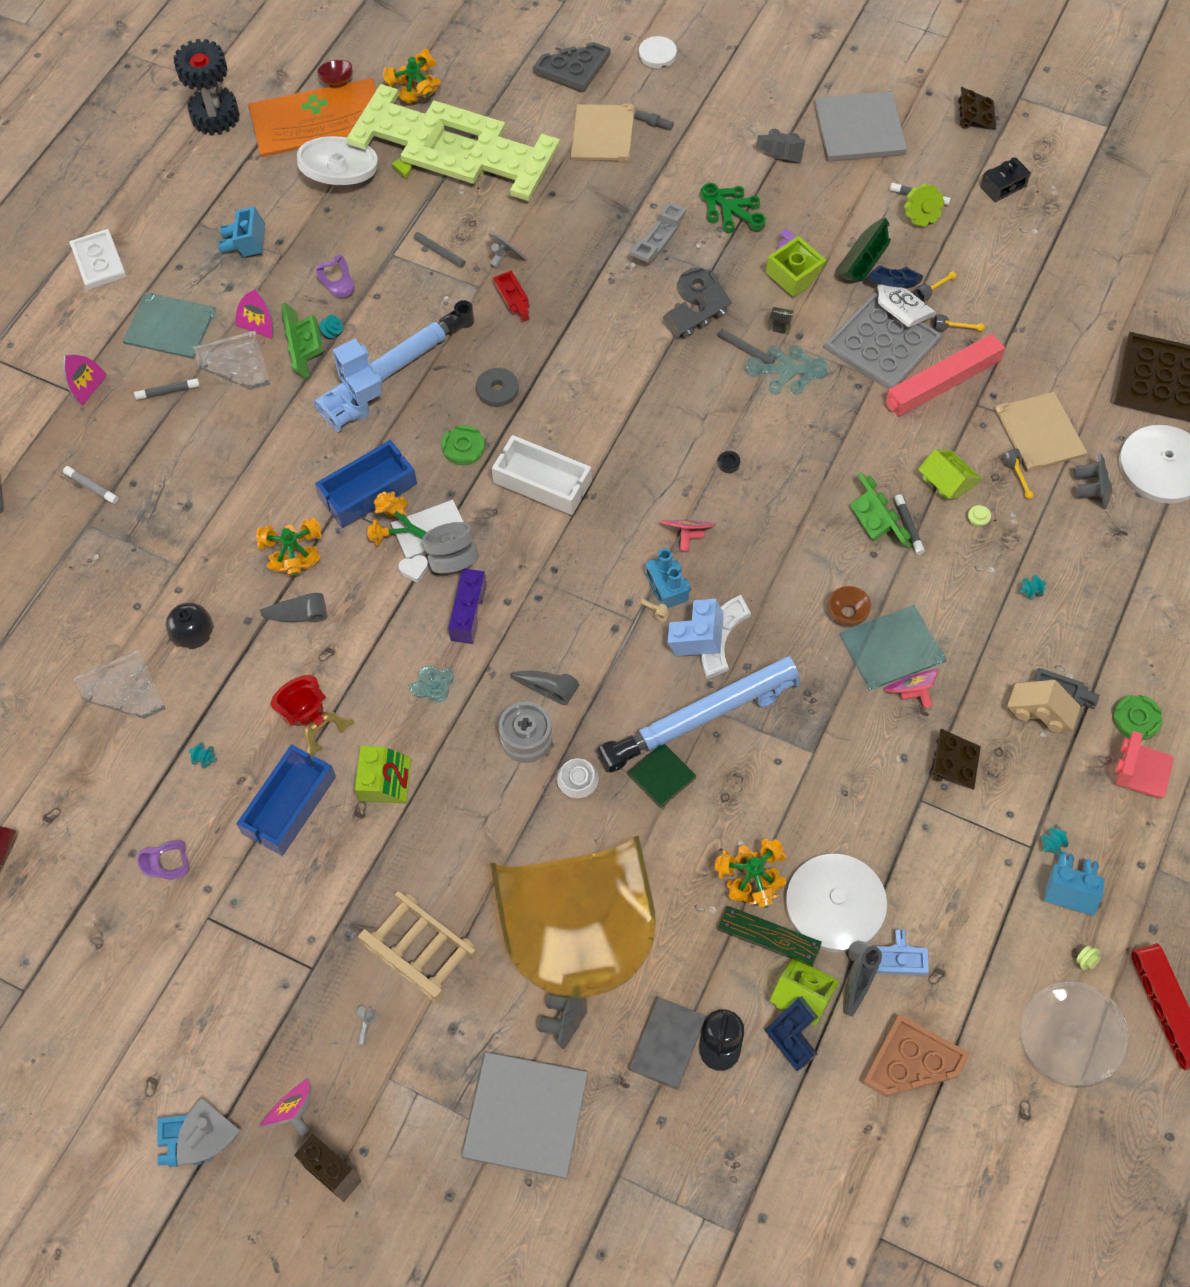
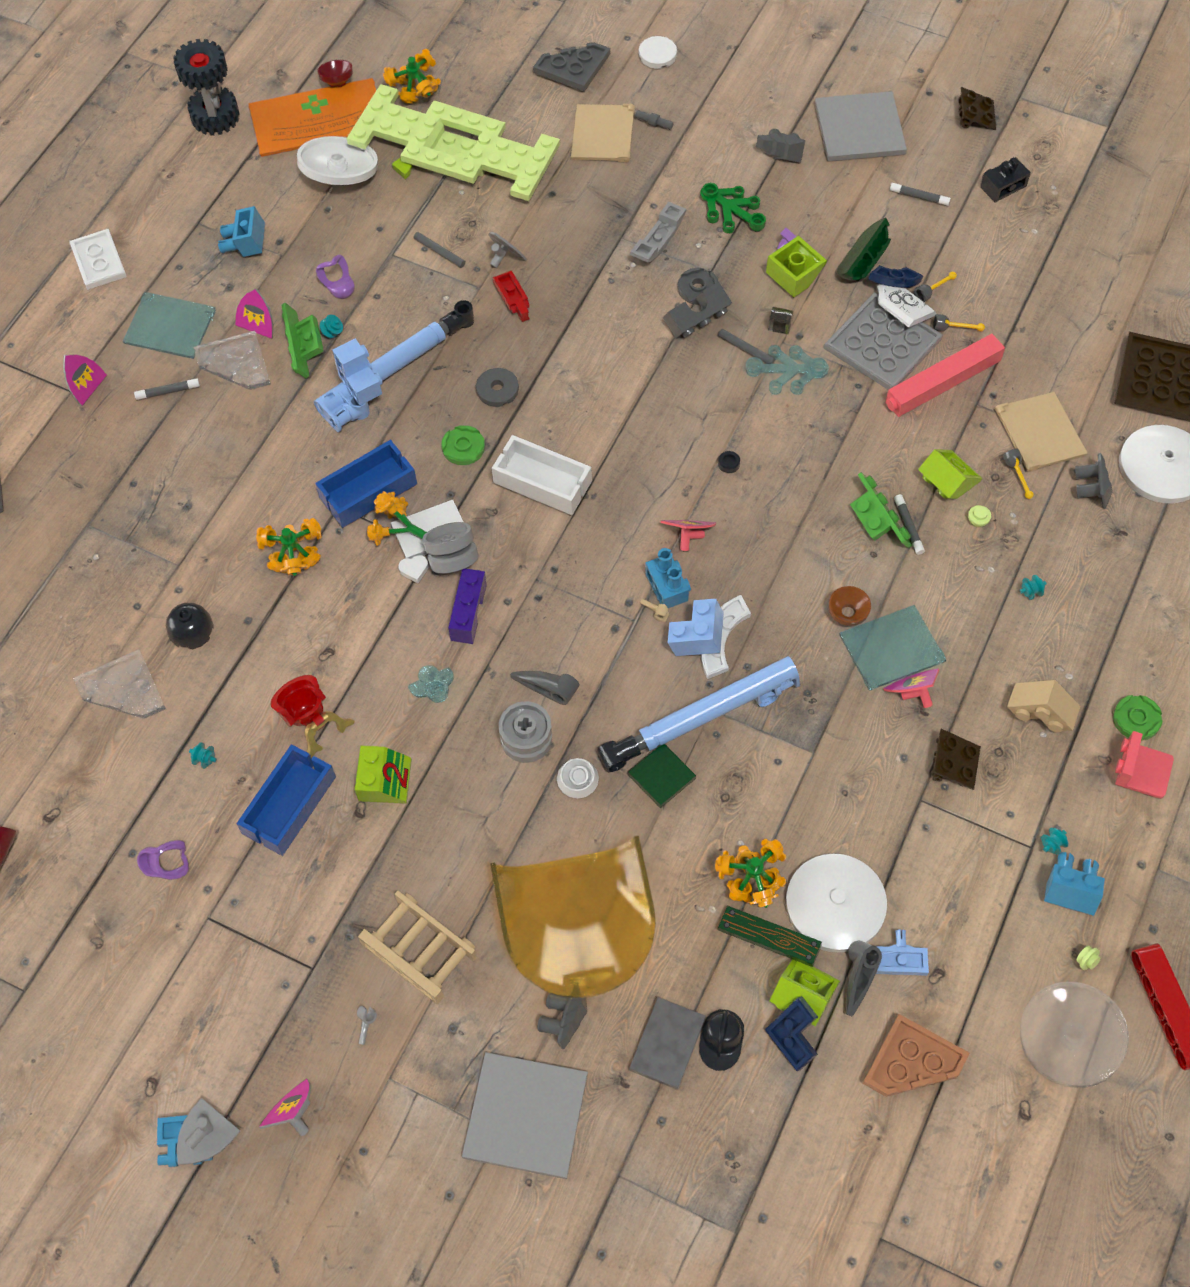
light grey bar [63,466,119,504] -> none
dark grey piece [260,593,328,622] -> none
dark brown window [294,1133,361,1203] -> none
lime plant [904,183,945,227] -> none
dark grey hinge [1033,668,1100,709] -> none

